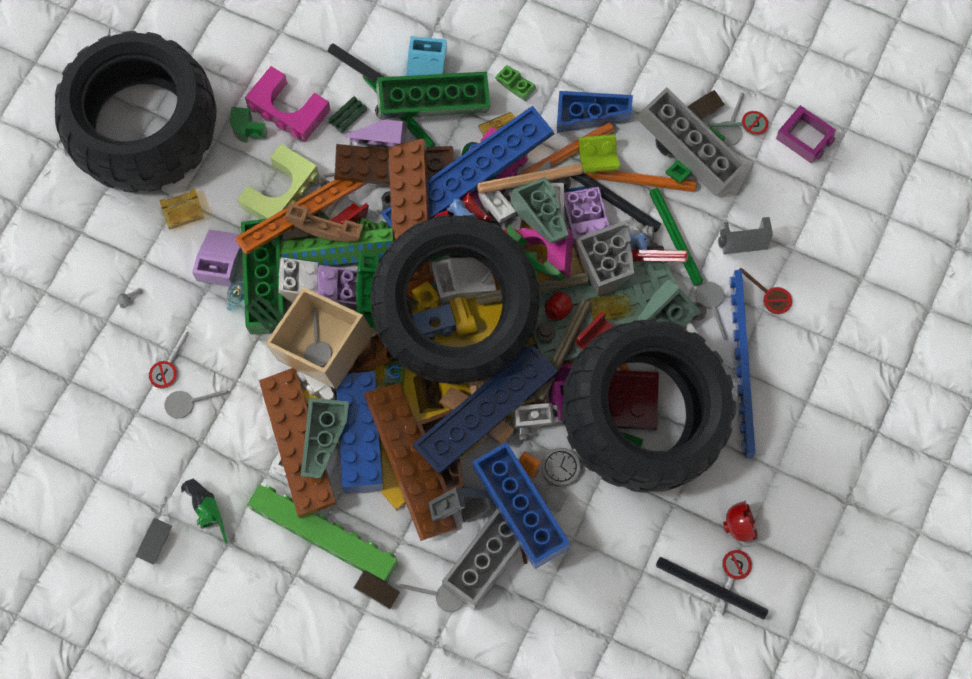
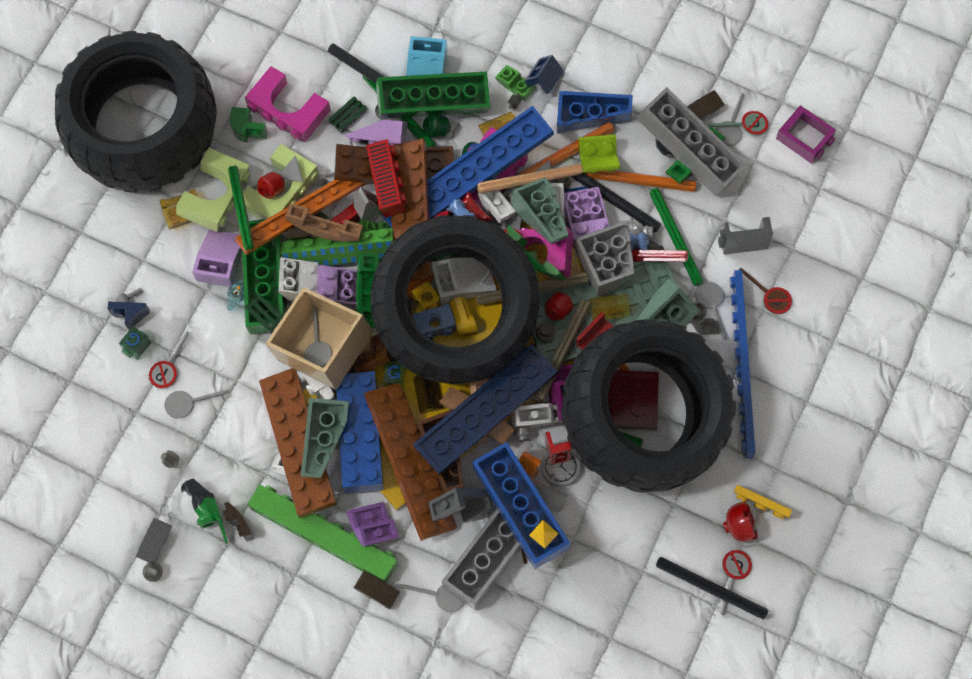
none -> dark blue slope [107,301,150,330]
none -> clear green brick [118,326,152,360]
none -> clear smoke plate [143,562,163,582]
none -> clear smoke plate [161,450,180,468]
none -> yellowish green arch [176,148,251,232]
none -> dark brown slope [223,502,254,542]
none -> green axle [228,165,254,250]
none -> light grey piece [251,156,303,189]
none -> red head [257,172,285,199]
none -> medium lavender slope [346,502,399,547]
none -> light grey slope [353,187,382,220]
none -> red brick [366,139,408,218]
none -> dark green head [422,113,451,139]
none -> clear smoke plate [507,93,523,110]
none -> dark blue panel [524,55,563,94]
none -> yellow slope [529,520,558,549]
none -> red panel [545,431,571,465]
none -> clear smoke plate [700,318,720,335]
none -> yellow plate [733,485,792,520]

